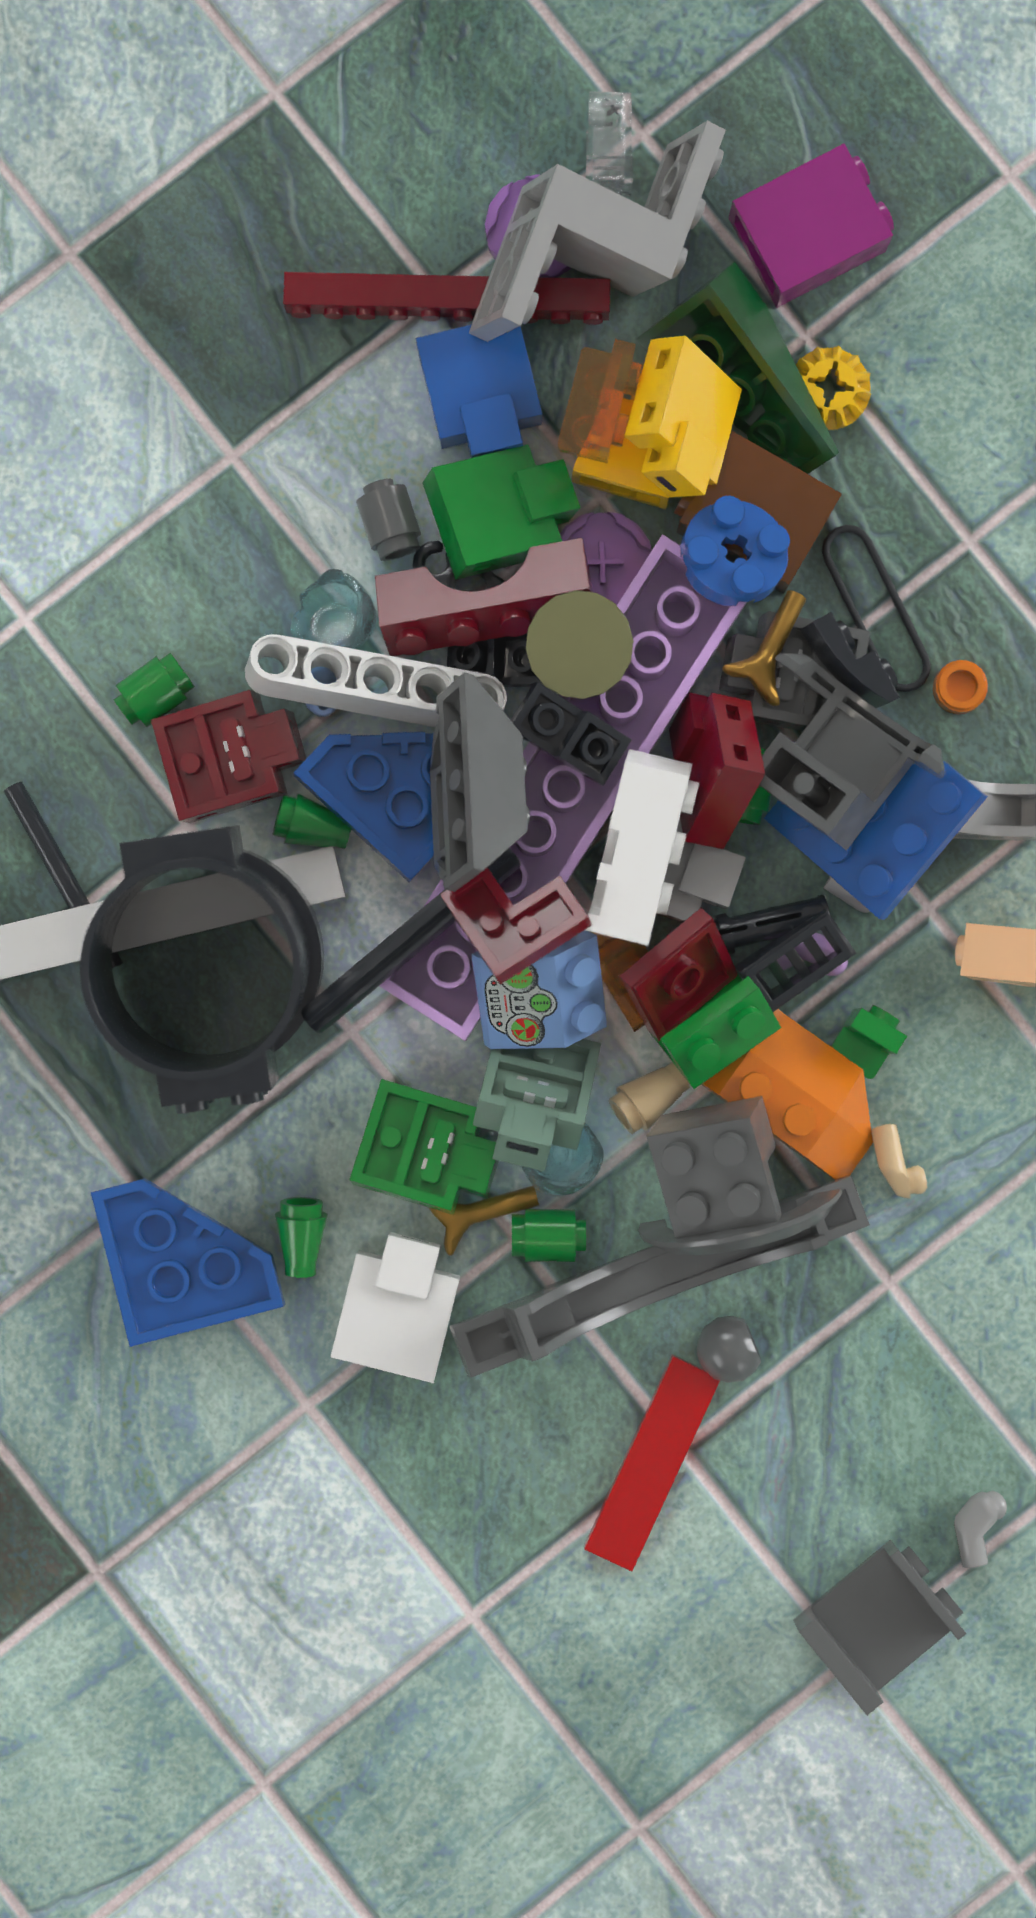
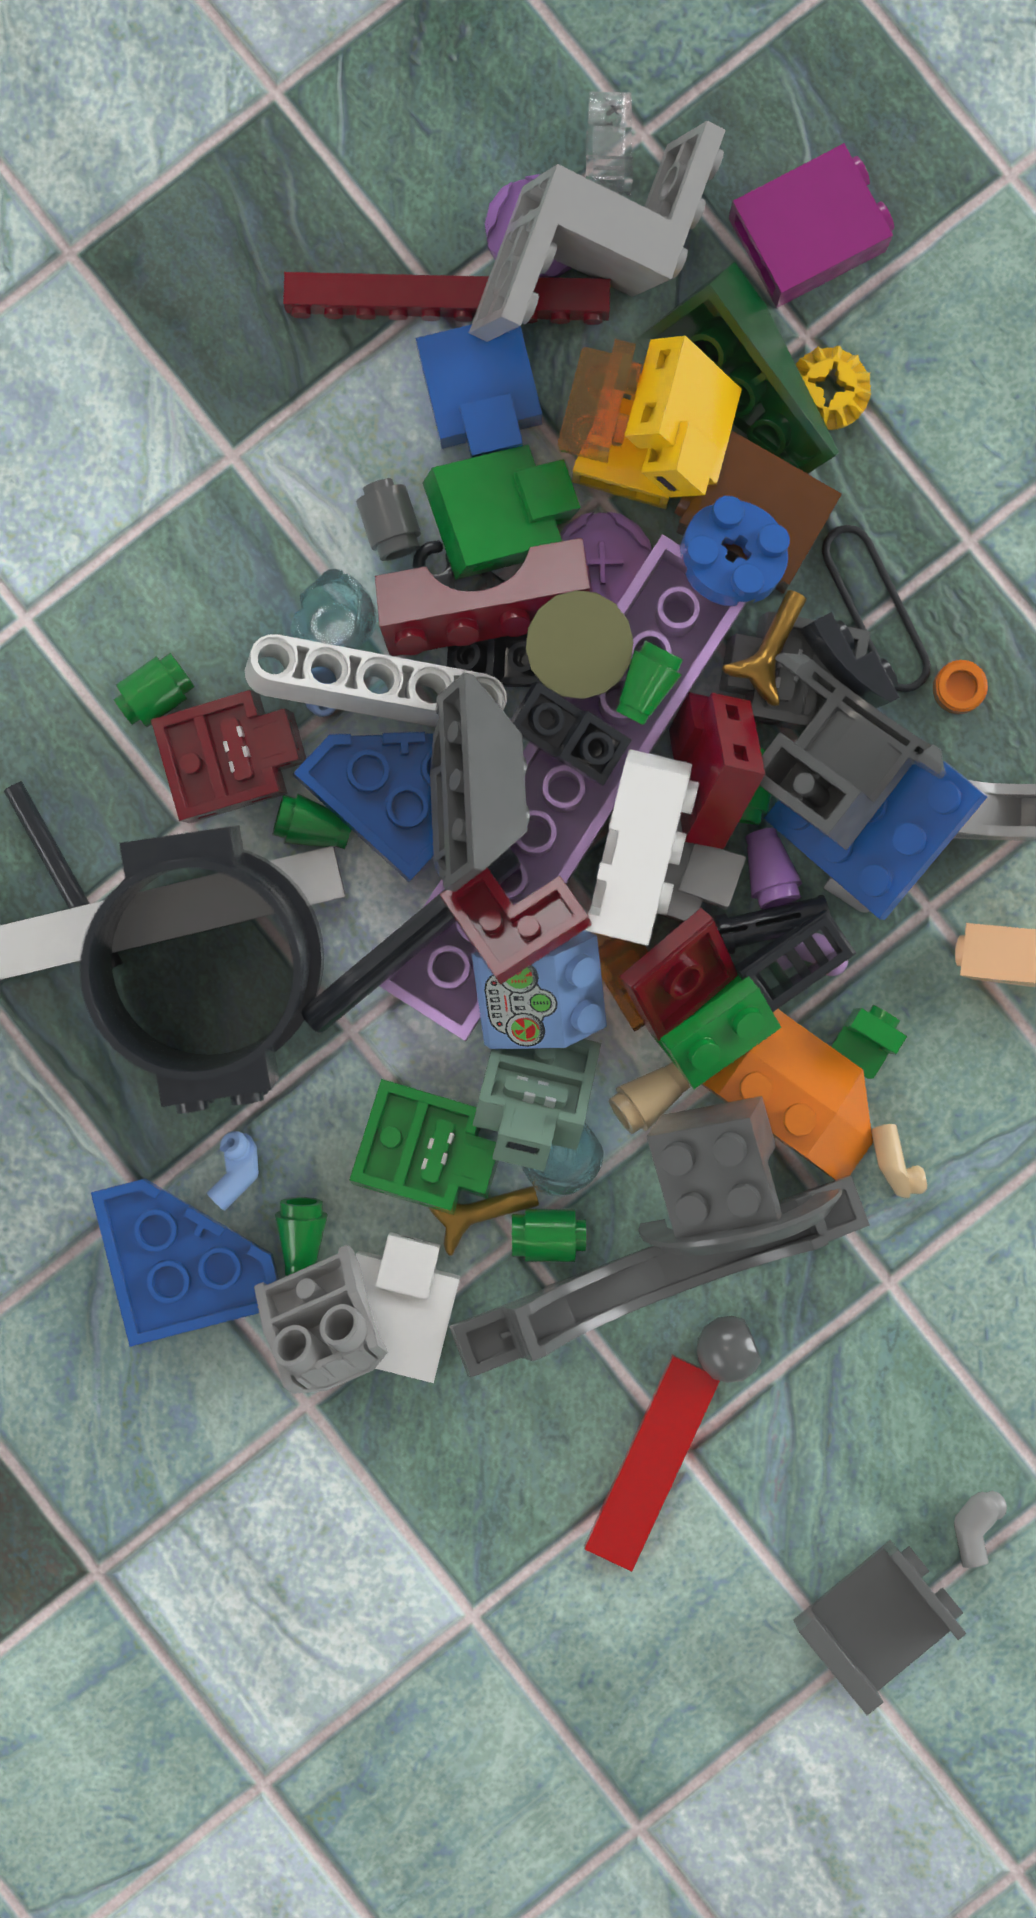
none -> light blue arm [207,1131,259,1211]
none -> light grey slope [254,1245,388,1394]
none -> green cone [616,641,683,725]
none -> medium lavender cone [745,828,802,909]

